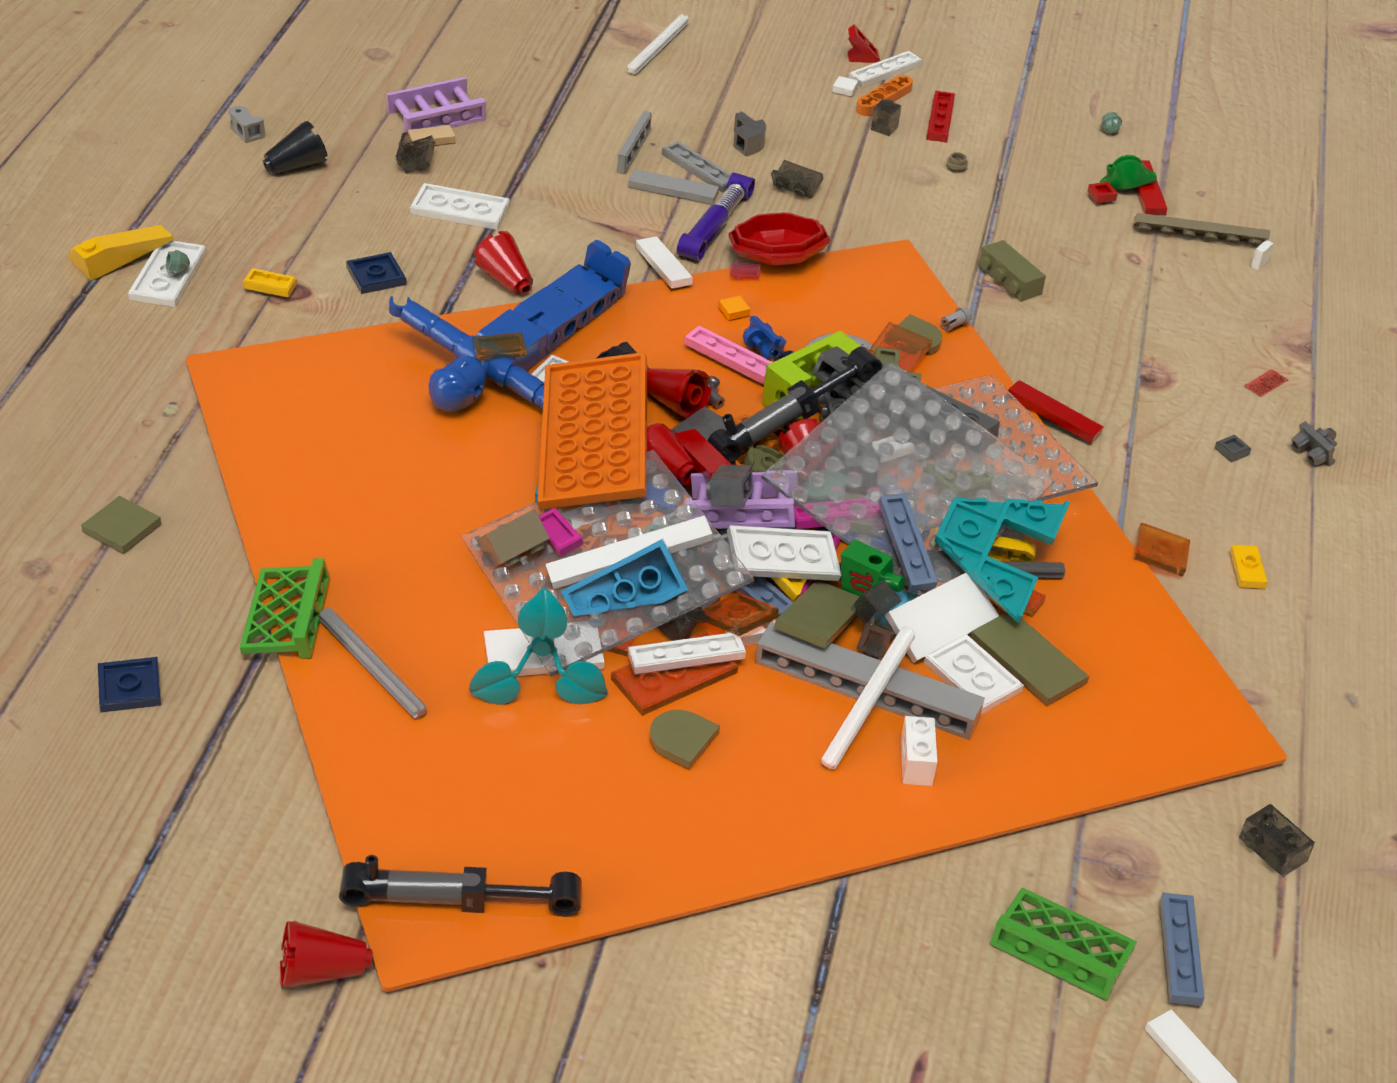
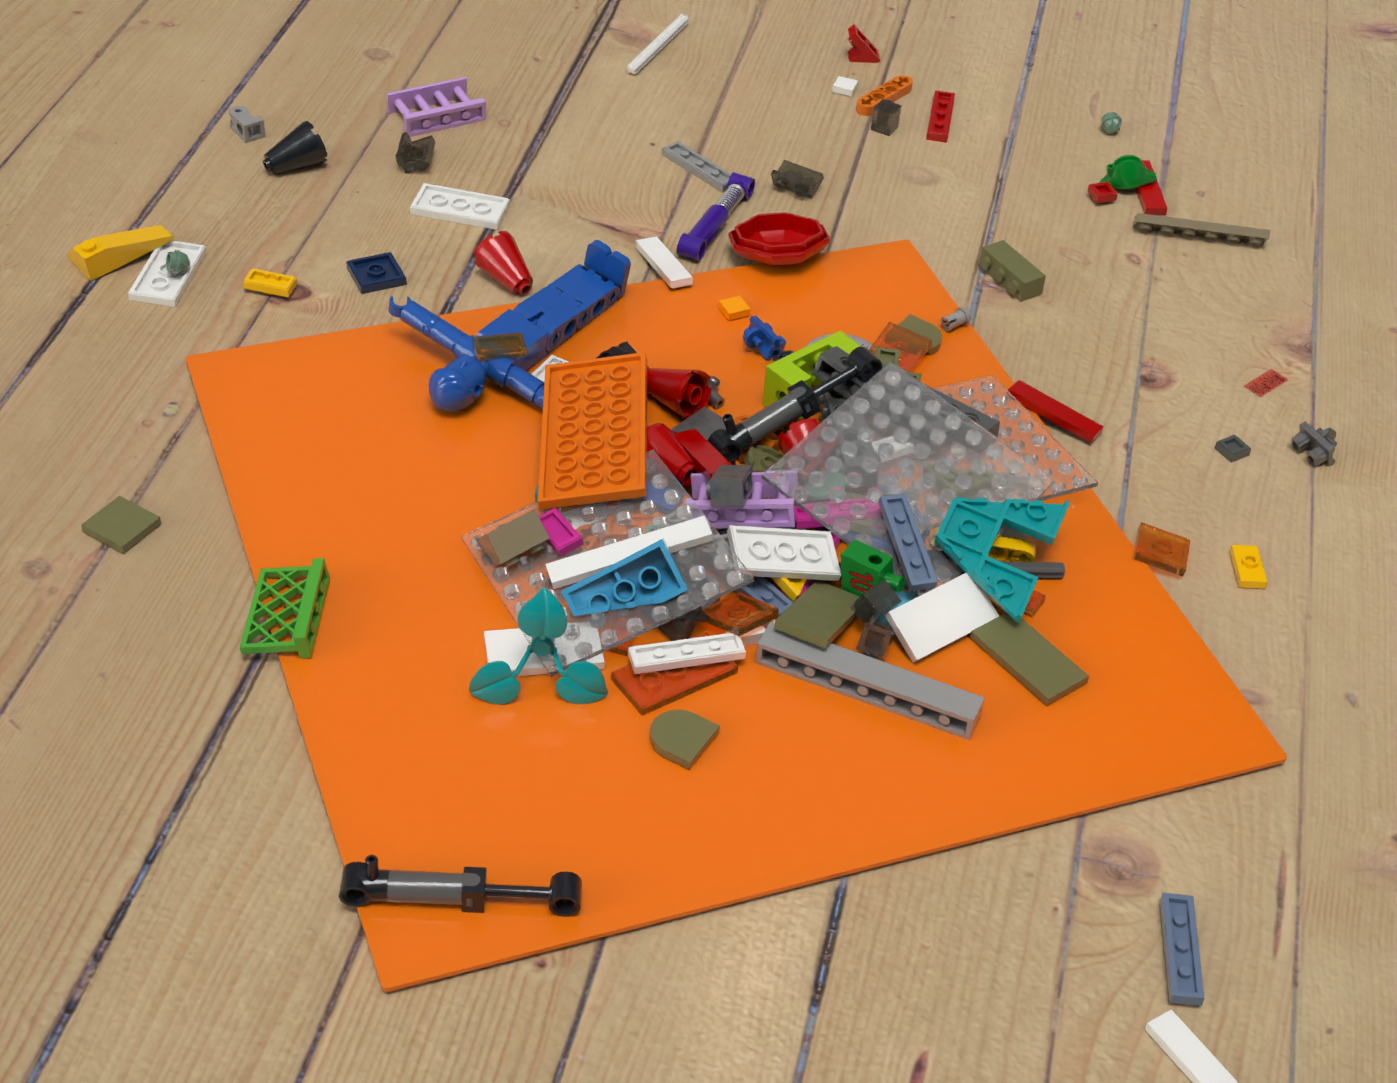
dark blue tile [98,657,161,713] -> none
red cone [280,921,372,988] -> none
light grey axle [319,607,427,719] -> none
tan tile [408,125,455,148] -> none
light grey tile [617,111,652,174] -> none
light grey tile [628,169,719,205] -> none
bright pink plate [684,325,773,384] -> none
clear pink pin [730,260,760,279] -> none
flat silver brick [733,112,766,157] -> none
white axle [822,627,915,770] -> none
white tile [848,51,922,88] -> none
white brick [901,716,937,786] -> none
white tile [924,634,1024,715] -> none
dark tan plate [947,152,968,171] -> none
bright green fence [990,888,1137,1000] -> none
clear smoke brick [1239,804,1315,877] -> none
white tile [1251,240,1274,271] -> none

